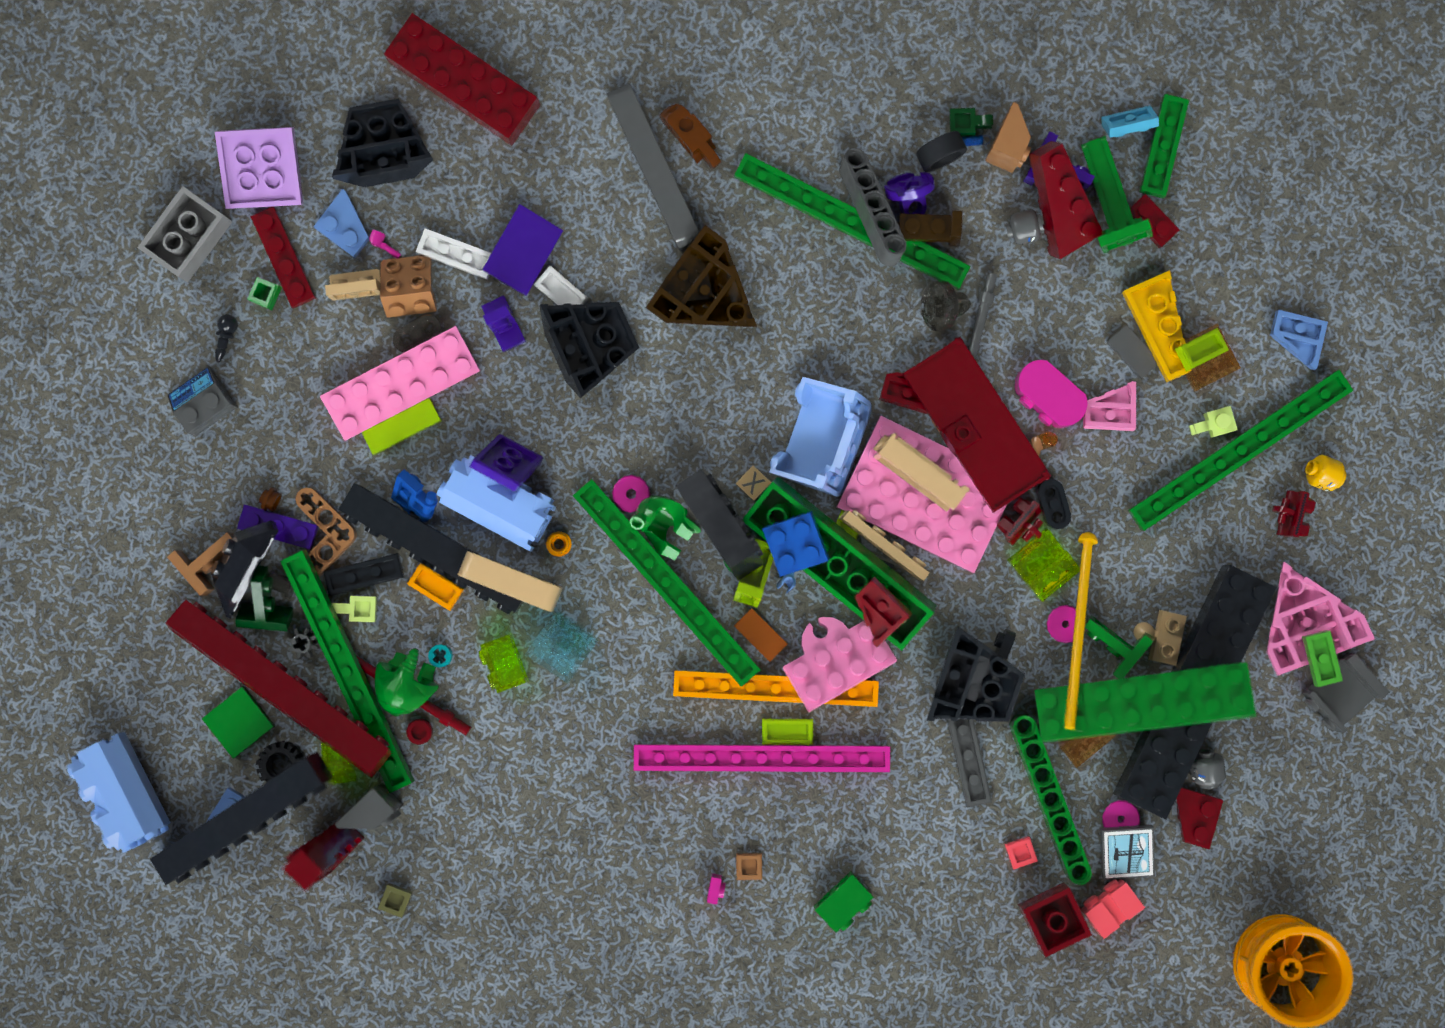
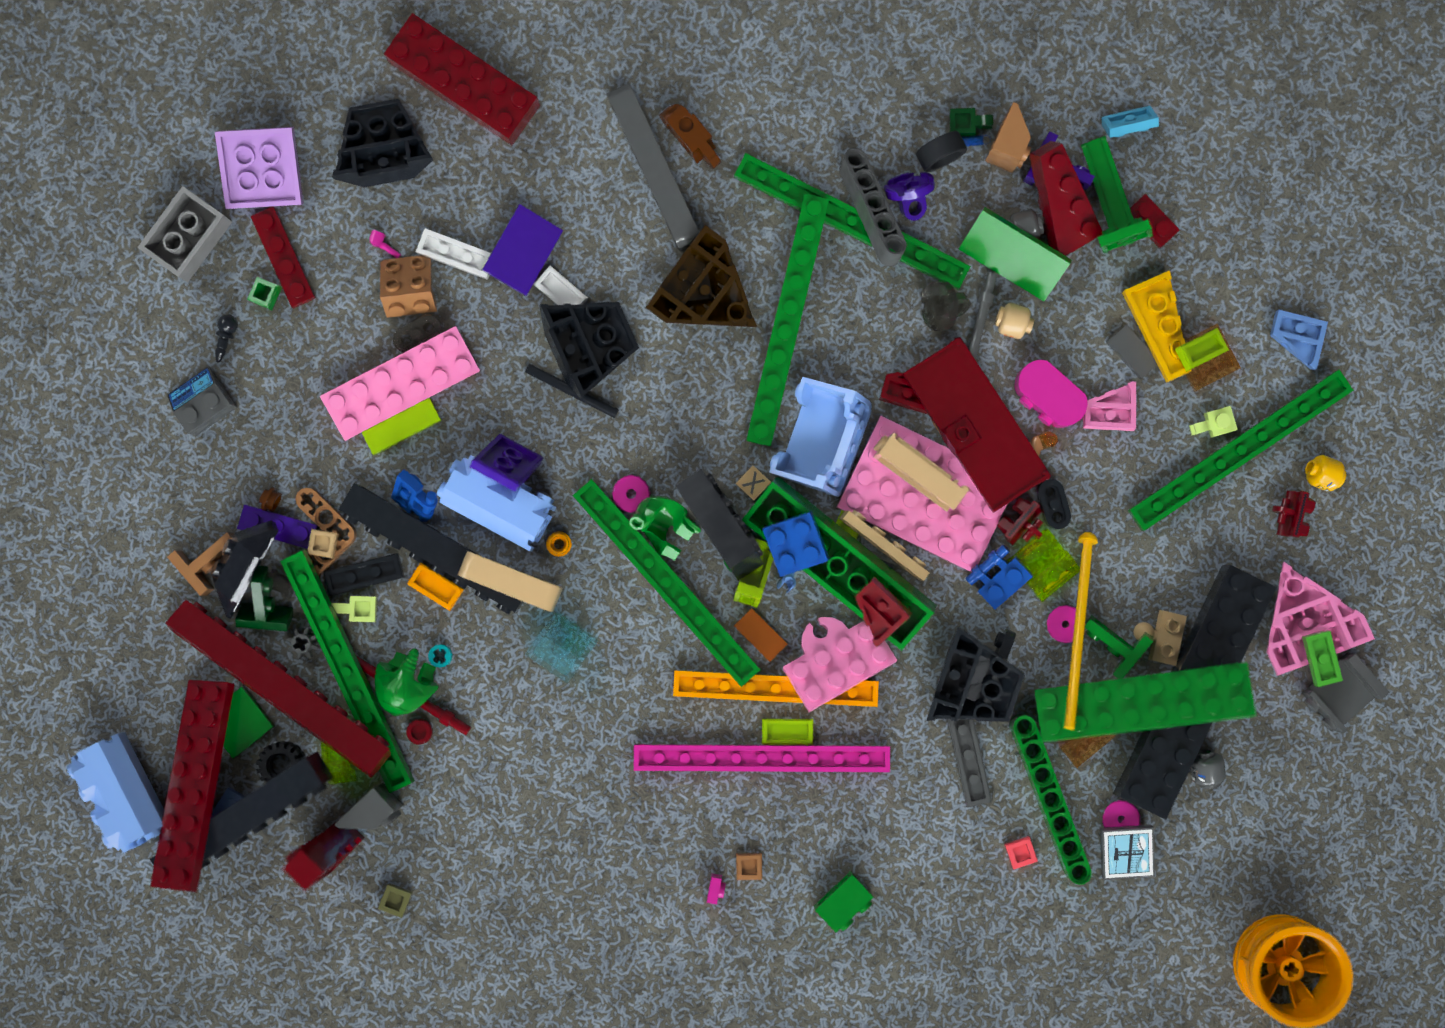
medium blue wing [313,189,369,258] -> none
tan bracket [325,269,380,301] -> none
clear neon green brick [478,634,529,693] -> none
dark purple bracket [481,295,526,352] -> none
dark brown bracket [900,211,963,247] -> none
dark red brick [1017,882,1092,958] -> none
coral brick [1080,879,1145,939] -> none
green plate [1139,94,1189,199] -> none
dark red wing [1176,788,1223,850] -> none
none -> dark red plate [150,680,235,893]
none -> tan tile [307,529,339,559]
none -> black bar [525,364,619,418]
none -> green plate [746,194,829,447]
none -> tile [959,207,1072,301]
none -> blue plate [966,544,1033,610]
none -> tan head [995,303,1034,339]

